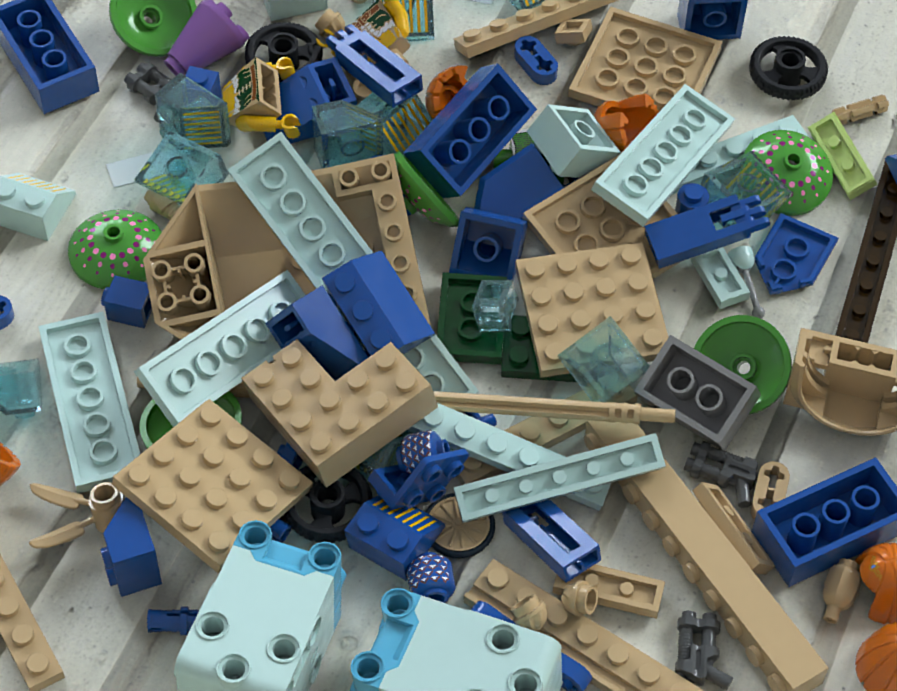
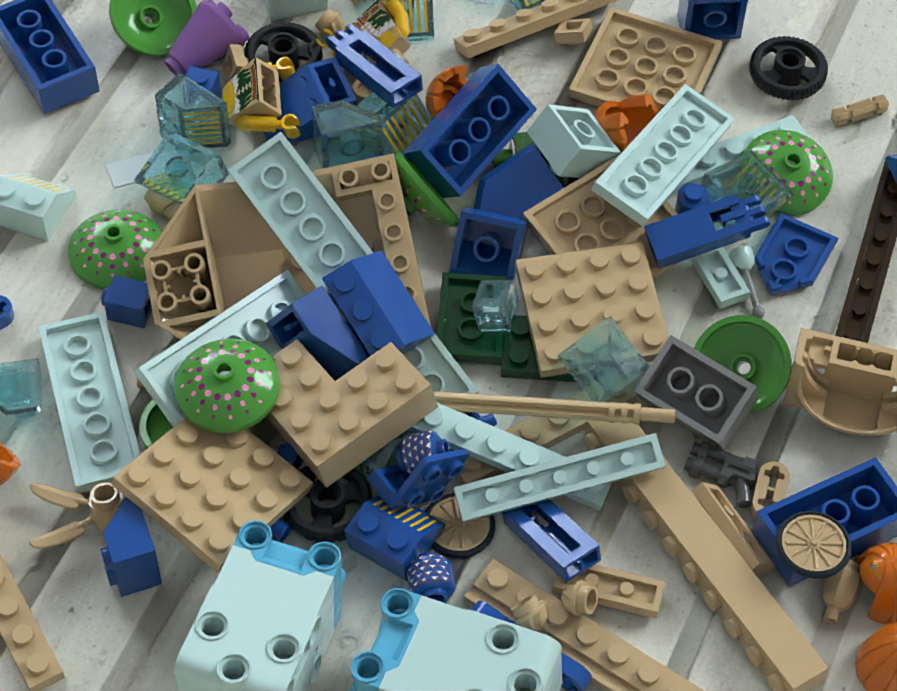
dark grey piece [124,62,182,123] -> none
blue pin [147,606,199,635] -> none
blue beam [514,36,558,85] -> none
dark grey piece [675,610,733,691] -> none
yellowish green tile [807,112,878,200] -> none
none -> bright green dish [174,339,280,433]
none -> tan plate [222,44,249,83]
none -> tan wheel [775,511,852,579]

